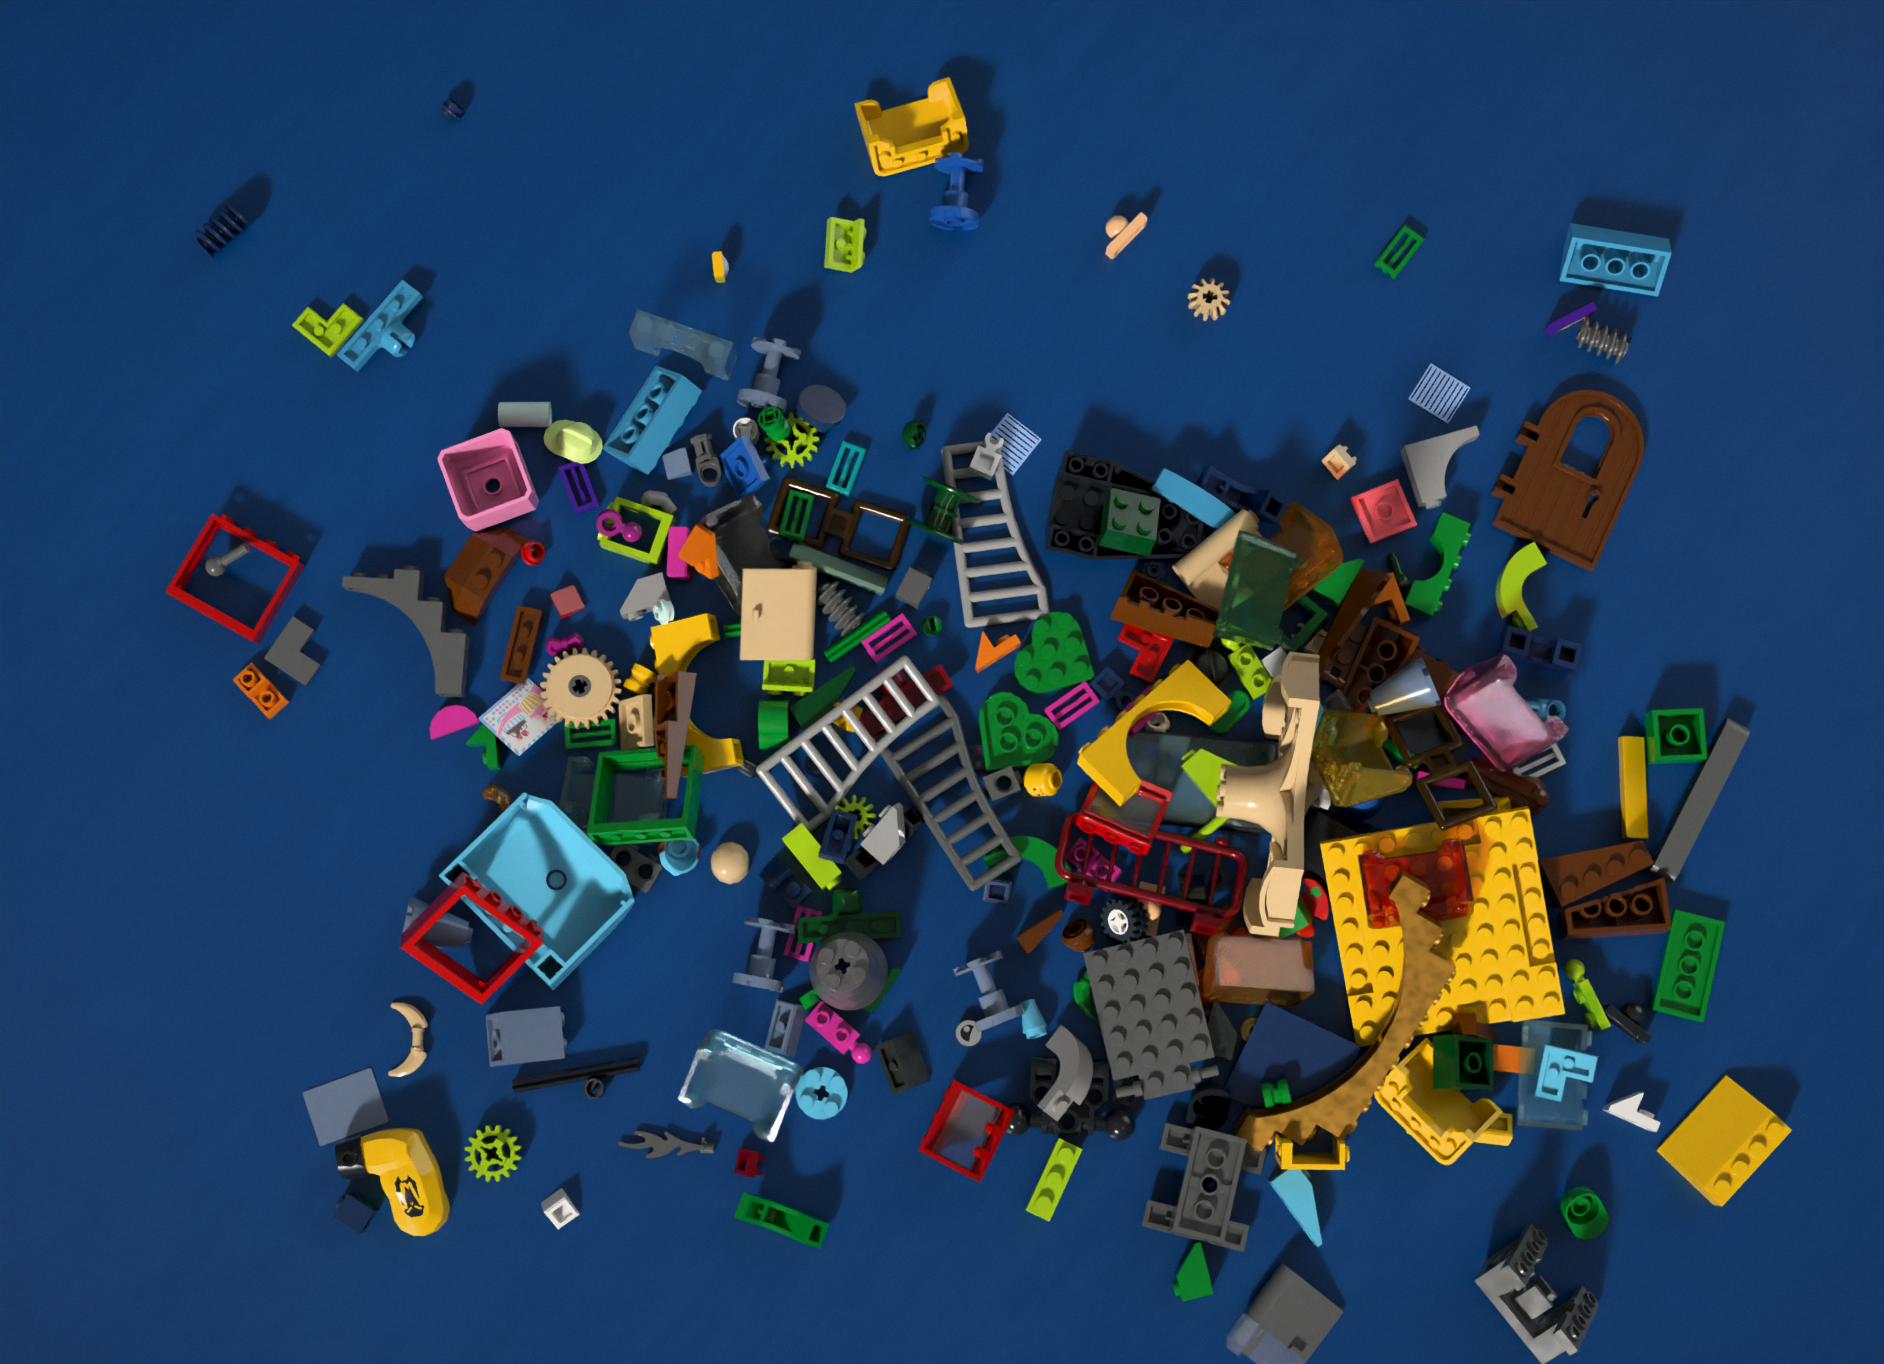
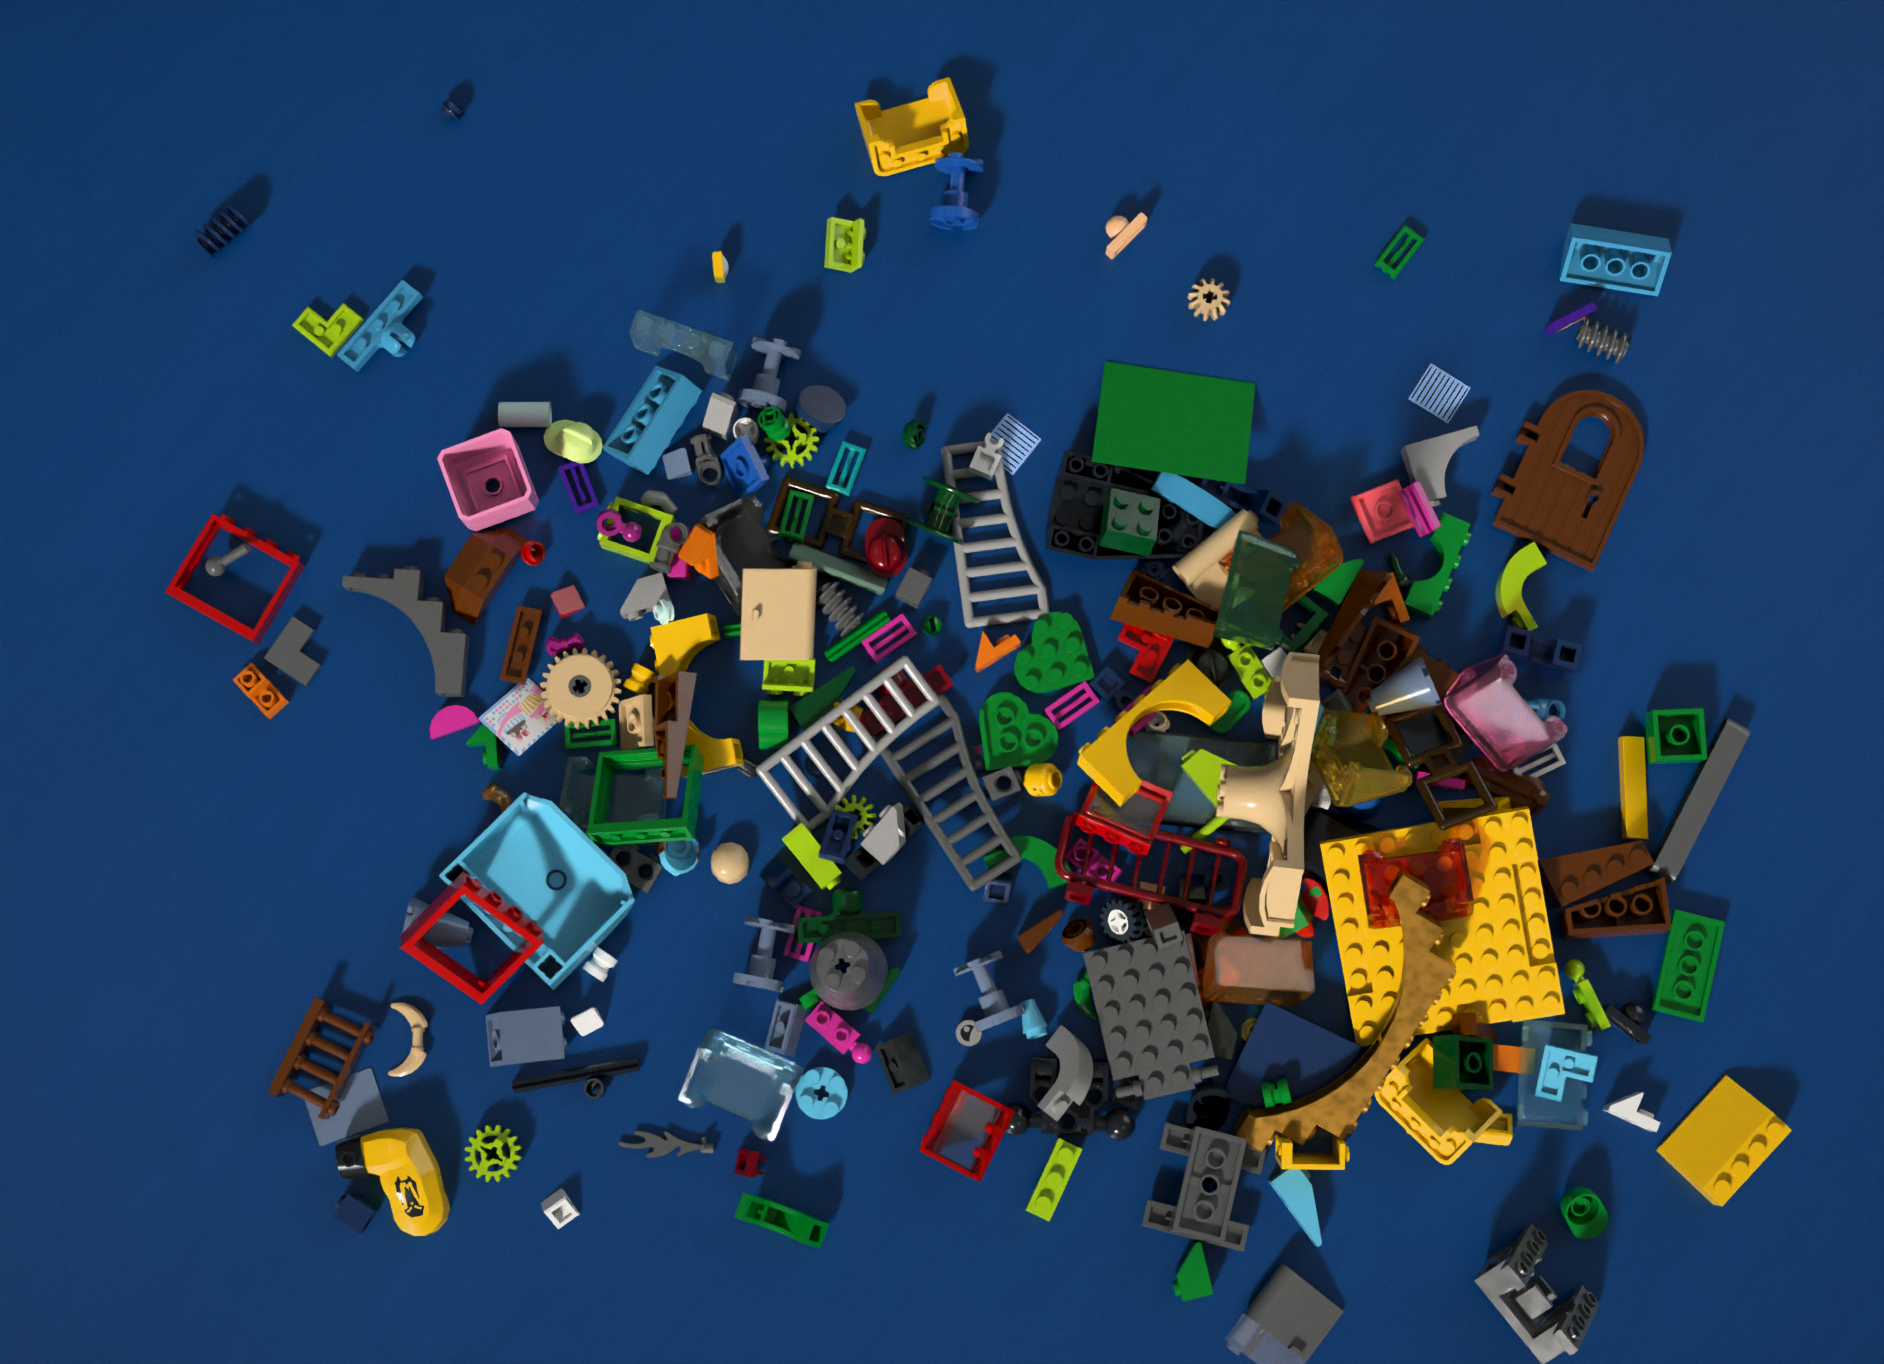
tan tile [1322,444,1357,480] -> none
none -> reddish brown fence [268,997,376,1119]
none -> white slope [571,1007,604,1036]
none -> white wheel [582,946,618,982]
none -> dark grey connector [649,522,689,574]
none -> light grey slope [702,392,739,441]
none -> dark red piece [865,518,907,578]
none -> green sticker [1092,361,1255,484]
none -> dark grey brick [1145,903,1183,949]
none -> dark pink tile [1398,481,1441,537]

